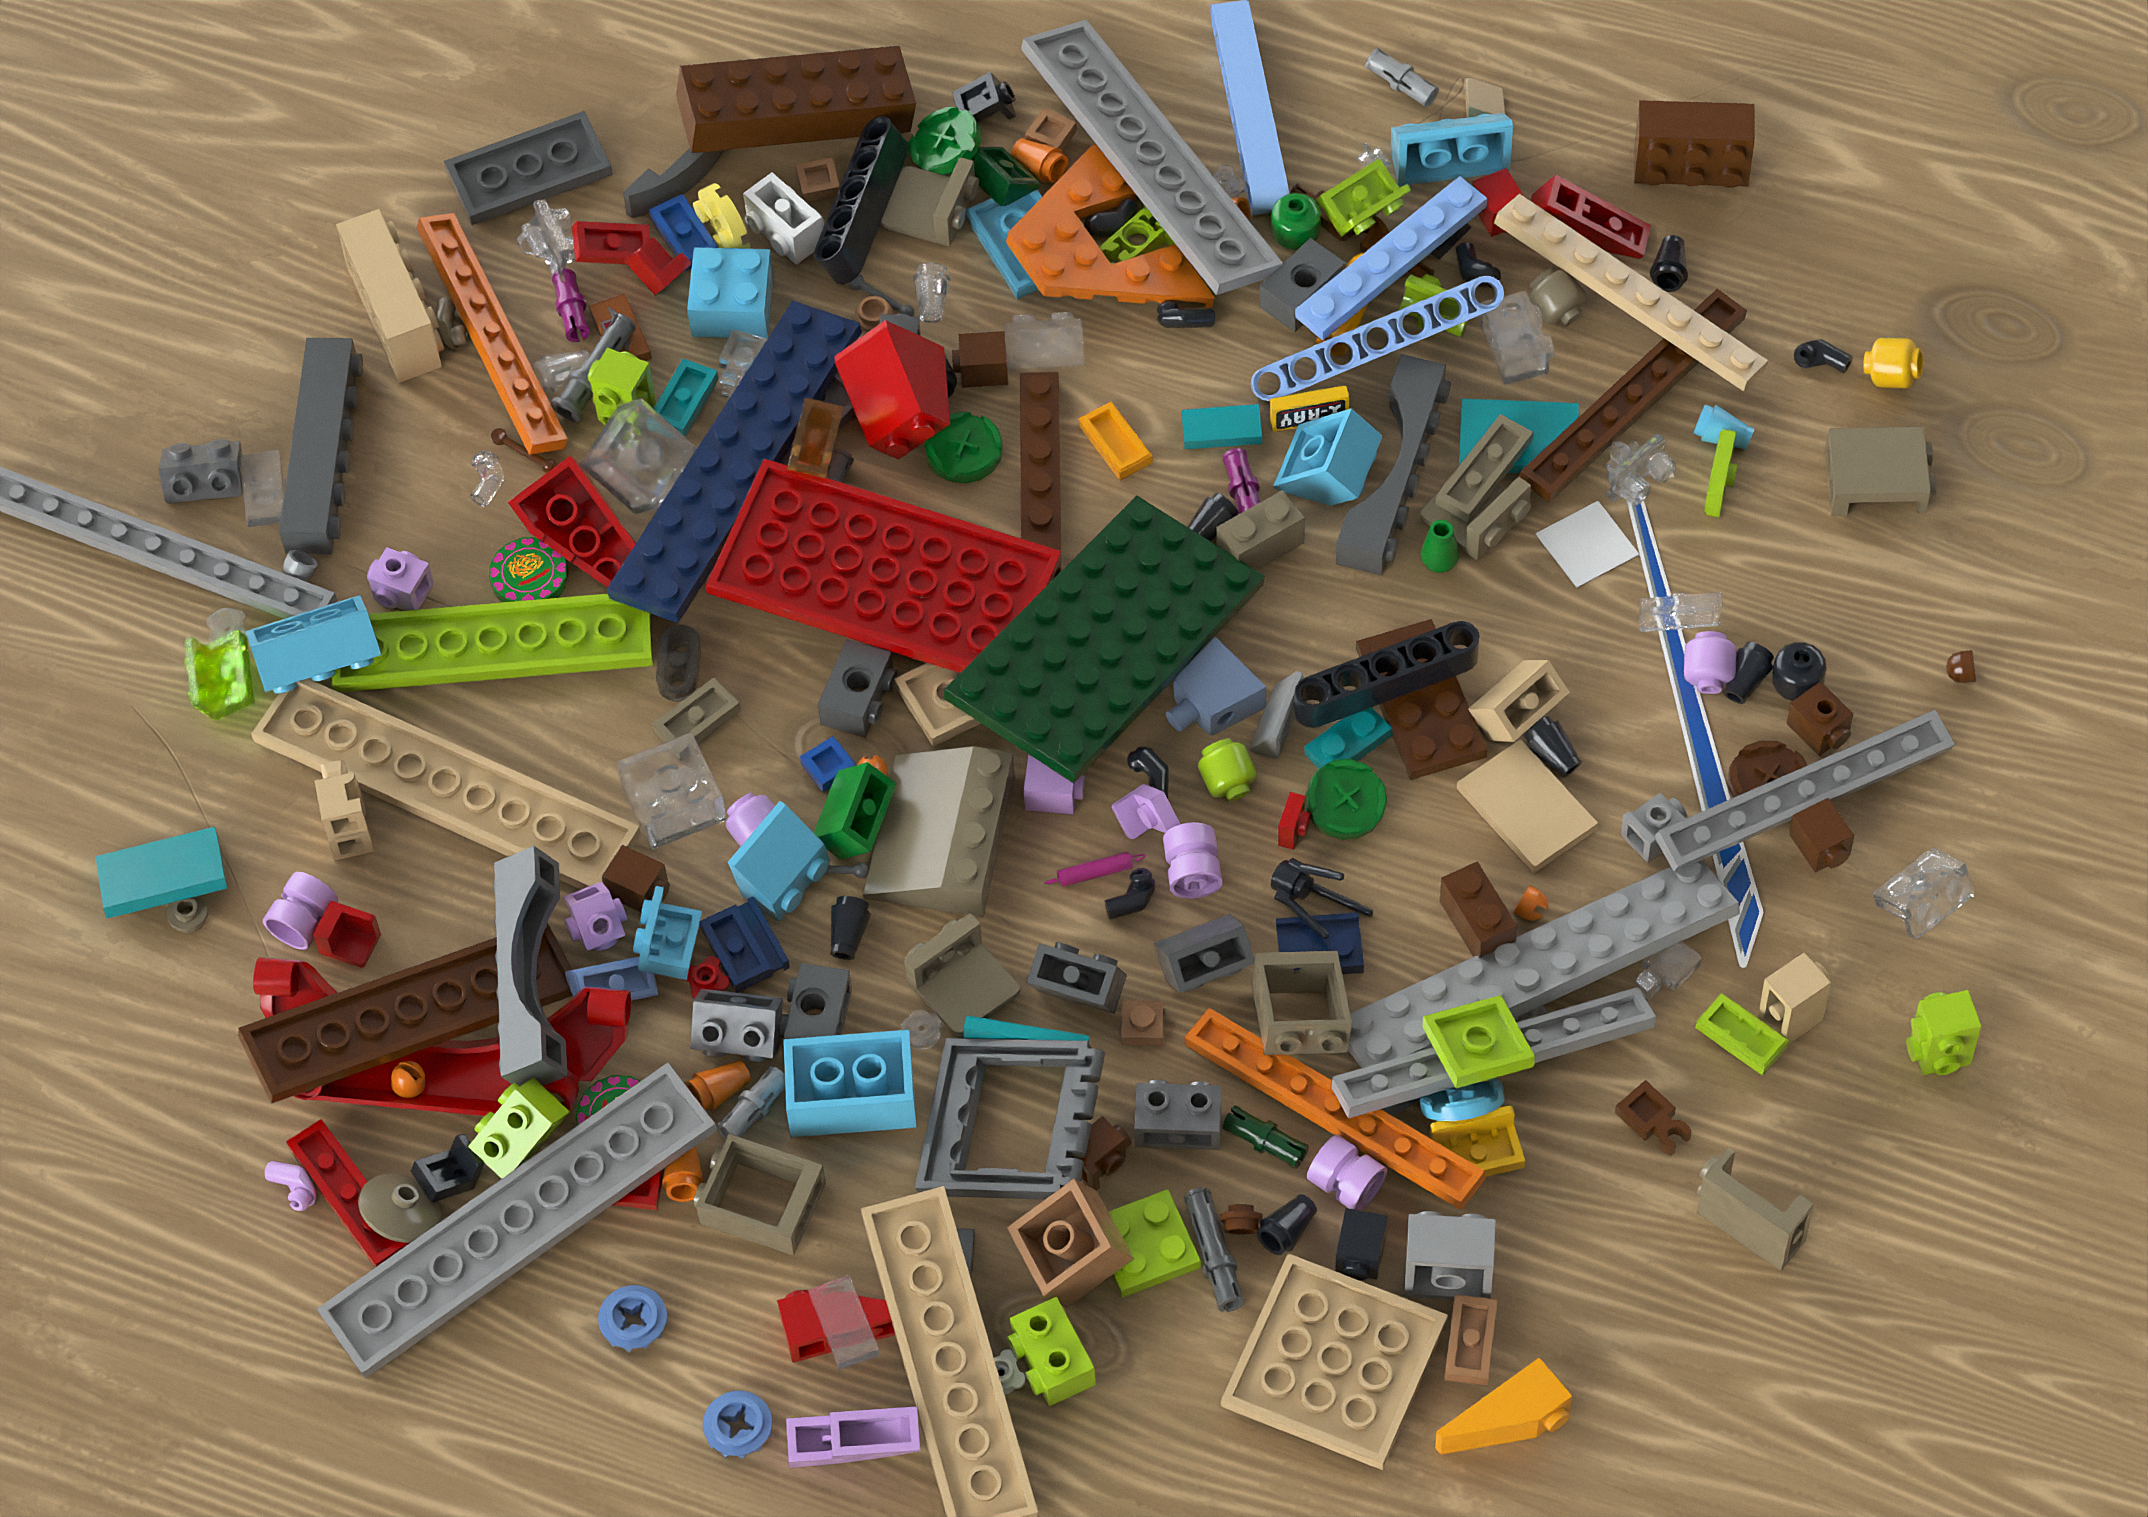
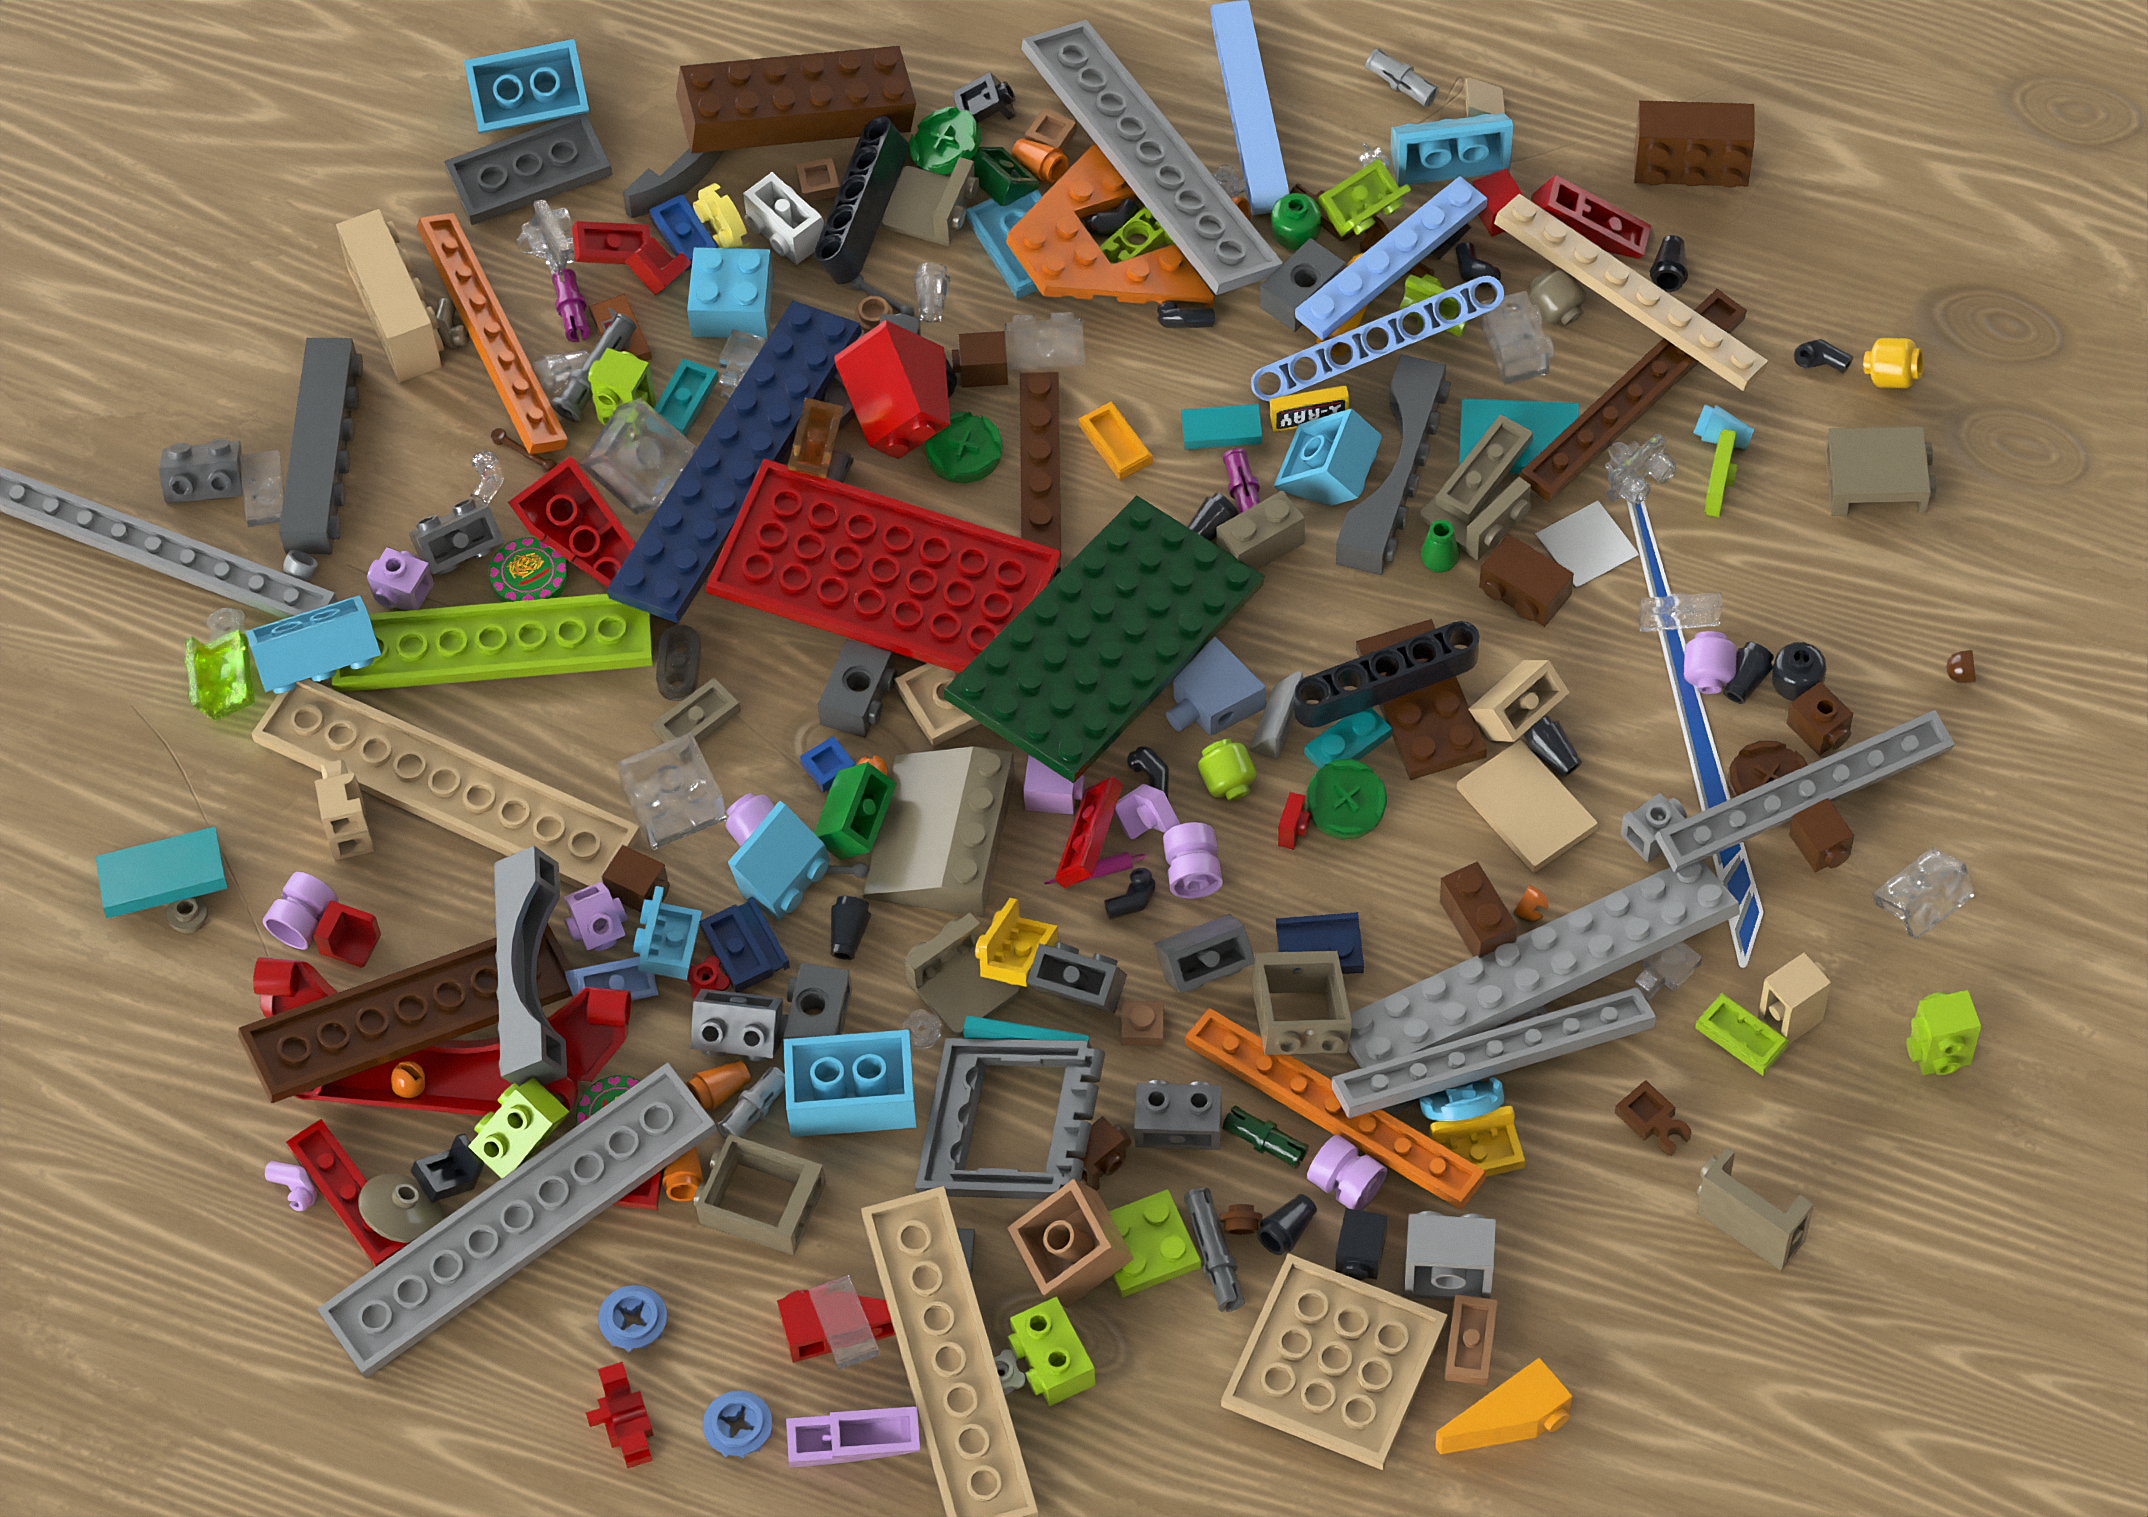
black plant [1271,858,1373,939] -> none
lime plate [1422,995,1535,1088] -> none
none -> flat silver brick [408,498,504,575]
none -> medium azure slope [464,39,590,134]
none -> red piece [586,1361,654,1469]
none -> yellow bracket [975,898,1058,987]
none -> red tile [1055,776,1123,889]
none -> reddish brown brick [1479,534,1574,627]

